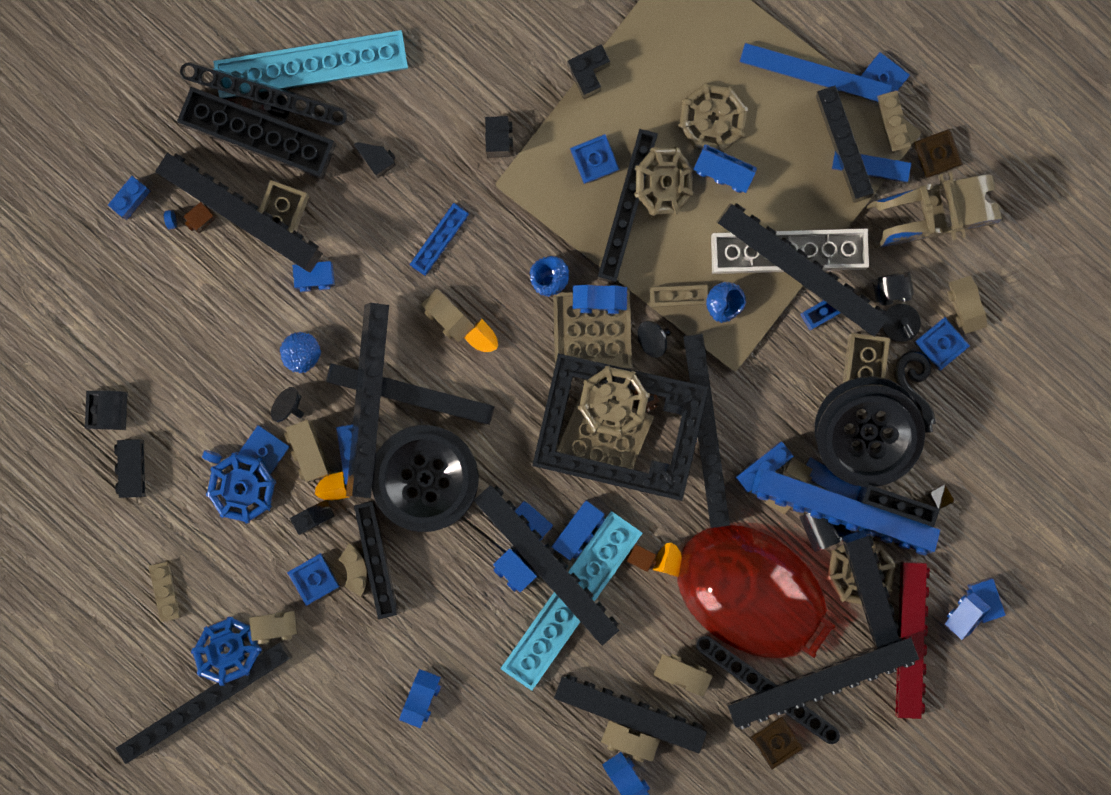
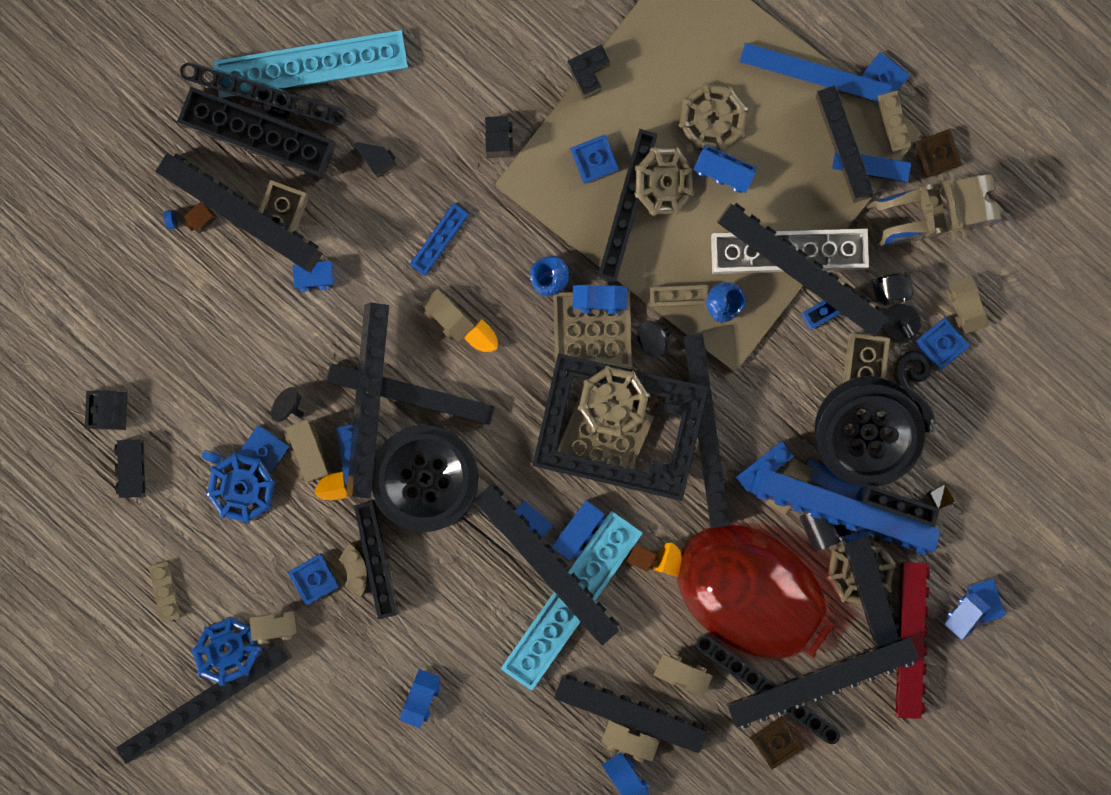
blue brick [108,176,151,220] -> none
blue hair [280,332,321,373] -> none
black slope [290,500,335,535] -> none
blue brick [493,547,537,592] -> none

